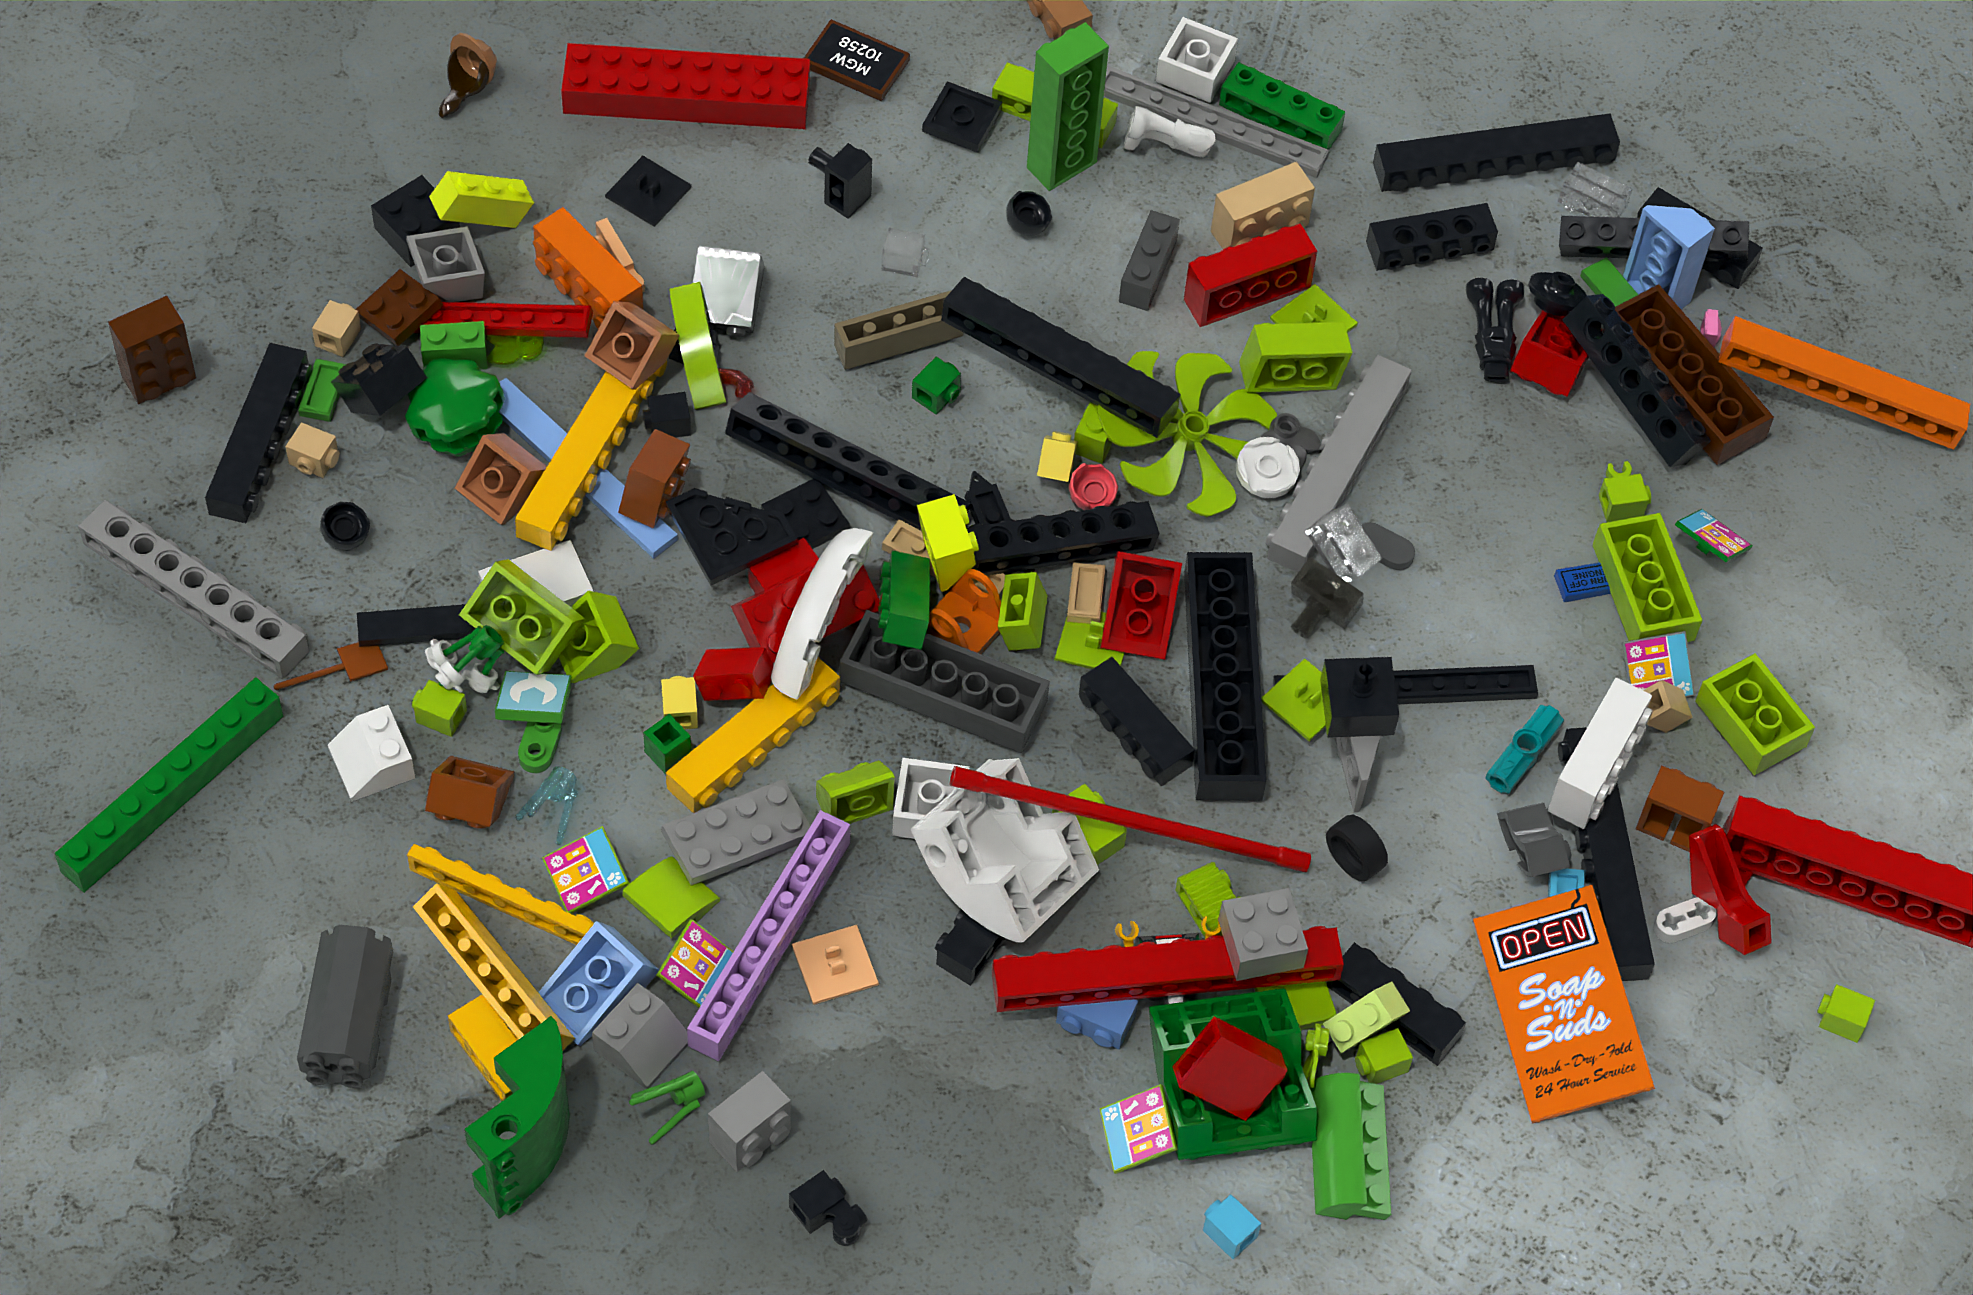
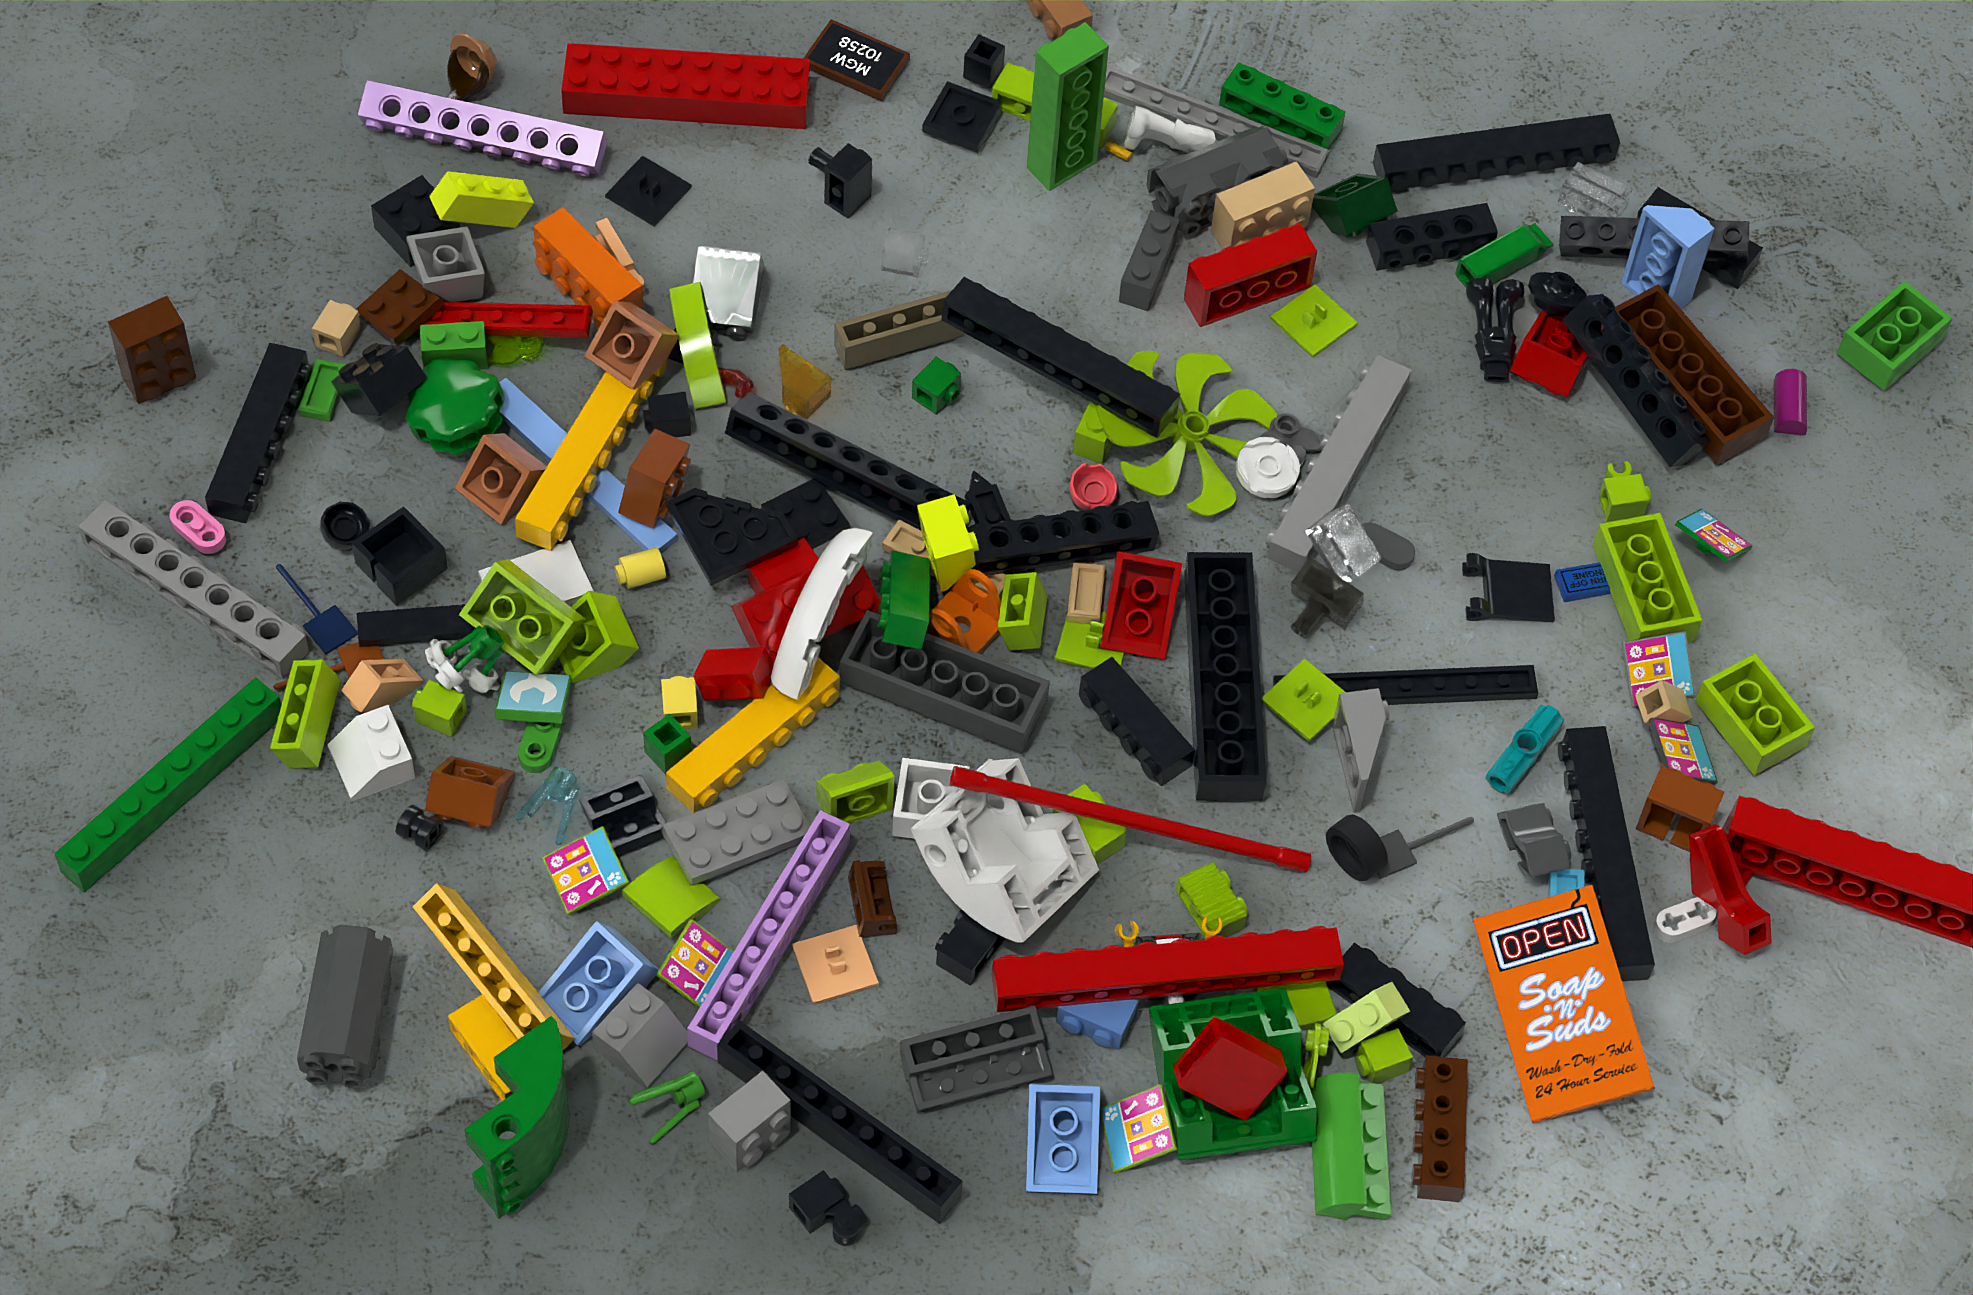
tan brick [285,422,340,478] -> none
yellow plate [407,844,594,945] -> none
black hair [1006,191,1052,236] -> none
light yellow brick [1037,431,1078,482] -> none
white brick [1156,17,1238,103] -> none
medium azure brick [1203,1194,1261,1259] -> none
light grey brick [1218,888,1308,981] -> none
lime brick [1239,321,1353,393] -> none
black brick [1320,657,1399,738] -> none
white brick [1548,678,1653,829] -> none
bright green tile [1580,257,1638,307] -> none
bright pink tile [1700,309,1722,347] -> none
orange brick [1718,316,1971,450] -> none
lime brick [1817,984,1875,1043] -> none
none -> bright pink plate [170,500,226,554]
none -> lime brick [270,660,341,768]
none -> dark blue piece [276,564,358,655]
none -> light nougat slope [341,659,424,713]
none -> black piece [352,506,448,605]
none -> lavender brick [358,80,608,177]
none -> black wheel [395,805,443,850]
none -> black slope [579,774,666,856]
none -> light yellow brick [614,547,666,589]
none -> black brick [717,1020,963,1224]
none -> clear yellow slope [779,344,831,420]
none -> reddish brown hinge [848,860,897,937]
none -> dark grey brick [900,1005,1052,1113]
none -> black brick [963,34,1005,89]
none -> light blue slope [1026,1083,1100,1194]
none -> yellow piece [1105,141,1133,162]
none -> dark grey brick [1146,125,1288,236]
none -> dark green slope [1312,174,1398,238]
none -> dark grey piece [1378,817,1474,879]
none -> reddish brown brick [1411,1055,1468,1202]
none -> green piece [1455,223,1554,287]
none -> black flag [1462,553,1555,622]
none -> piece [1648,717,1718,785]
none -> magenta brick [1774,369,1807,435]
none -> bright green brick [1837,281,1953,391]

